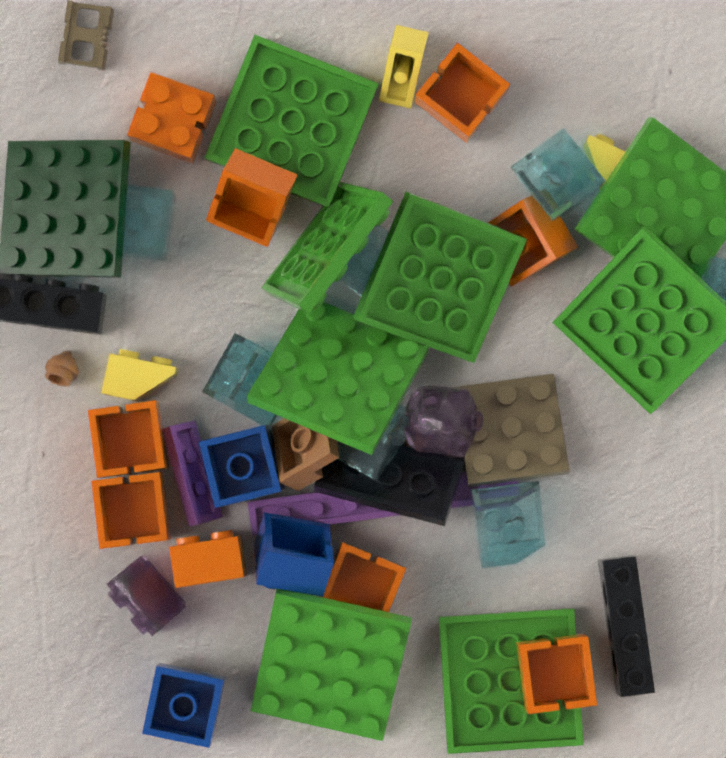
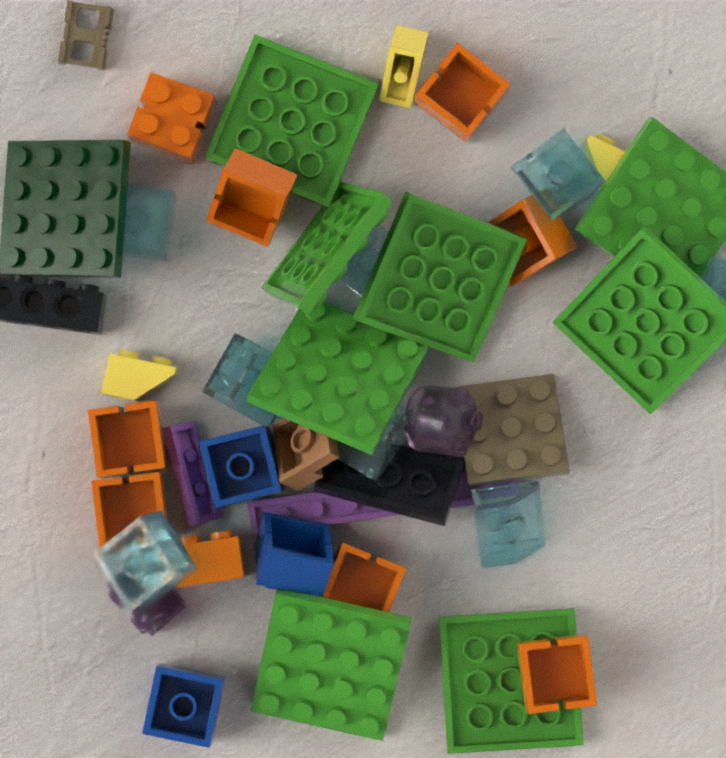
medium nougat plate [45,351,79,387] -> none
black brick [598,555,655,697] -> none
none -> clear light blue brick [92,511,198,613]

